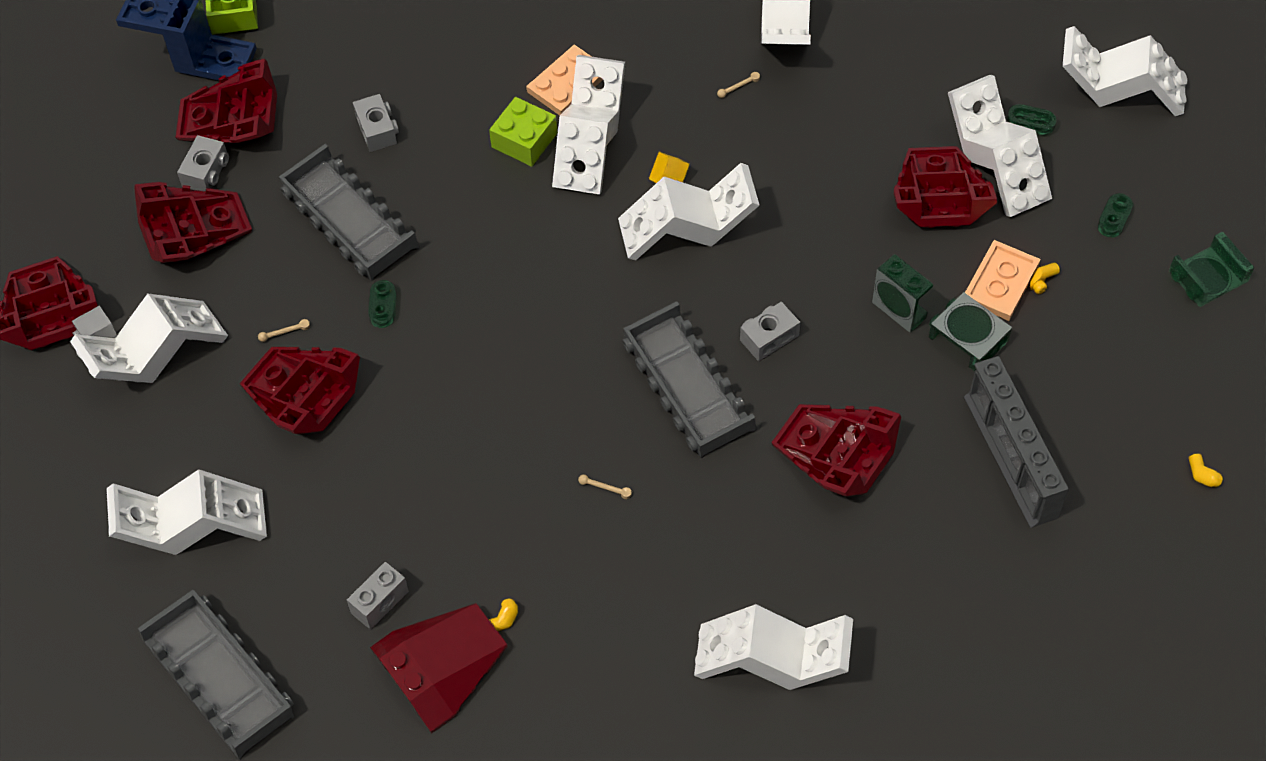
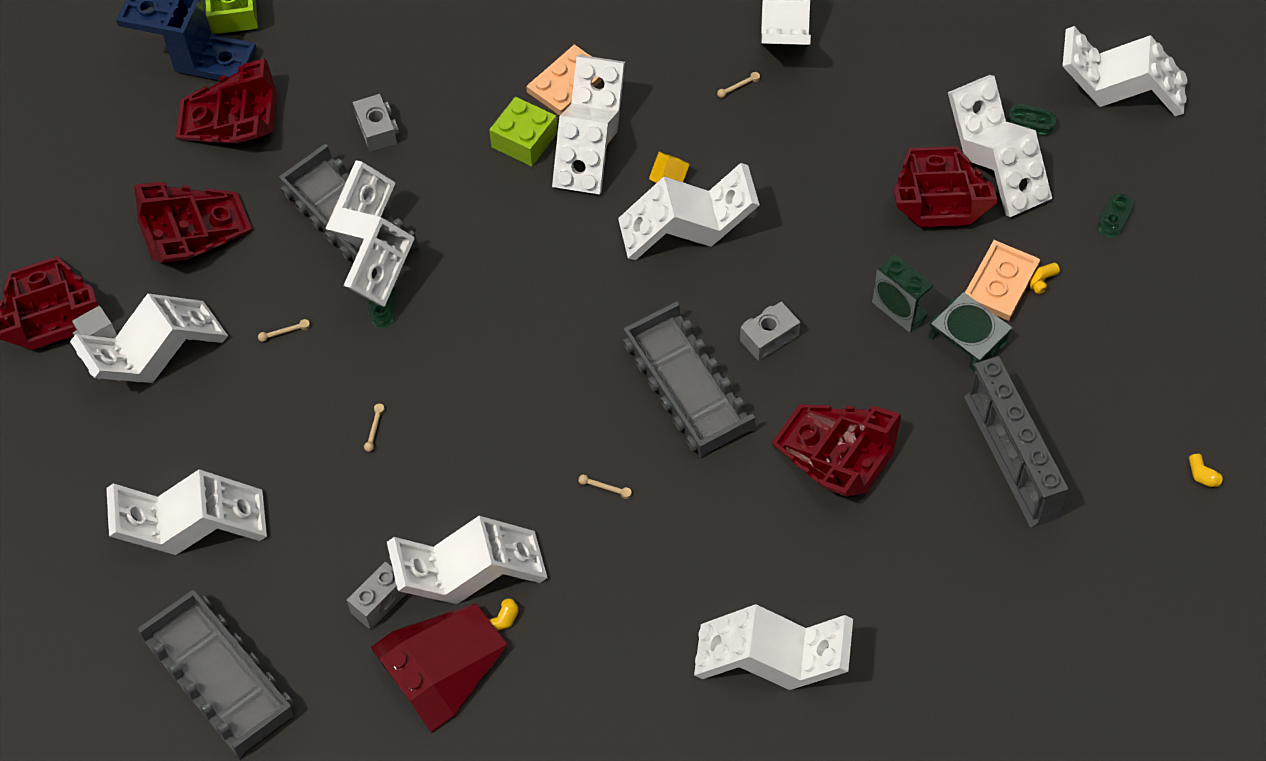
light grey brick [177,135,229,191] -> none
dark red wedge [239,347,360,434] -> none
clear green panel [1169,231,1254,307] -> none
none -> white bracket [326,160,415,307]
none -> tan hinge [364,404,385,452]
none -> white bracket [387,516,547,604]

